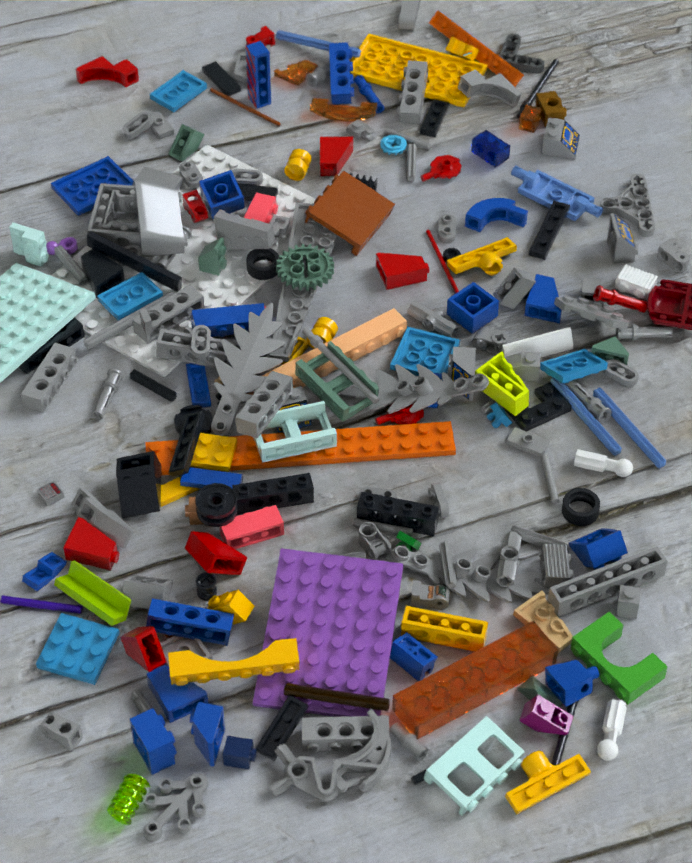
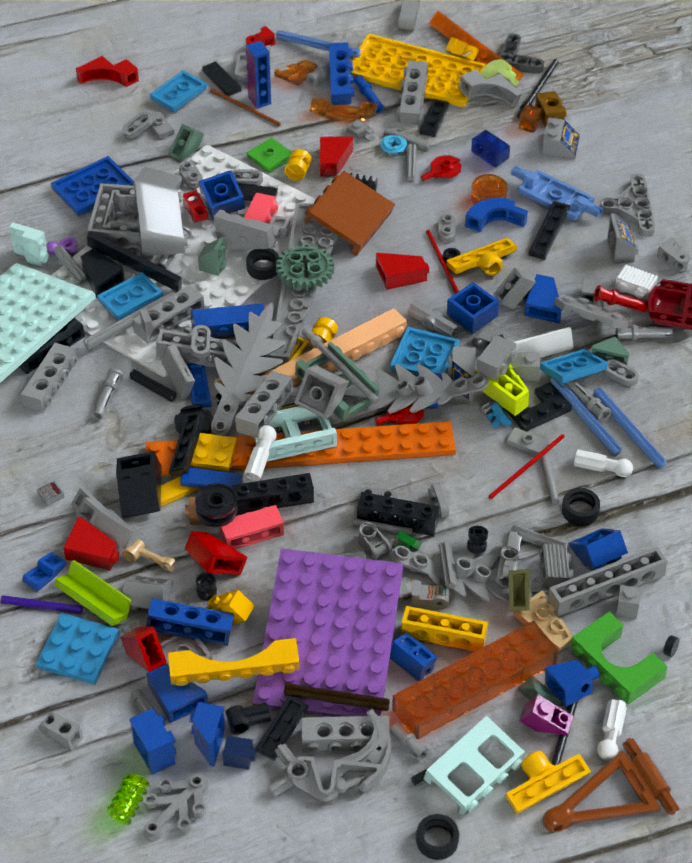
none -> tan brick [122,539,175,572]
none -> light grey piece [162,345,195,400]
none -> black piece [225,702,271,734]
none -> white piece [244,425,277,481]
none -> bright green plate [247,137,291,173]
none -> light grey slope [294,365,349,419]
none -> black tyre [416,814,459,860]
none -> black wheel [467,525,488,554]
none -> clear orange wheel [471,174,508,205]
none -> light grey brick [477,335,518,381]
none -> yellowish green brick [480,59,519,86]
none -> red axle [489,434,565,499]
none -> olive slope [509,569,531,612]
none -> dark orange piece [542,738,680,832]
none -> black tile [663,635,680,657]

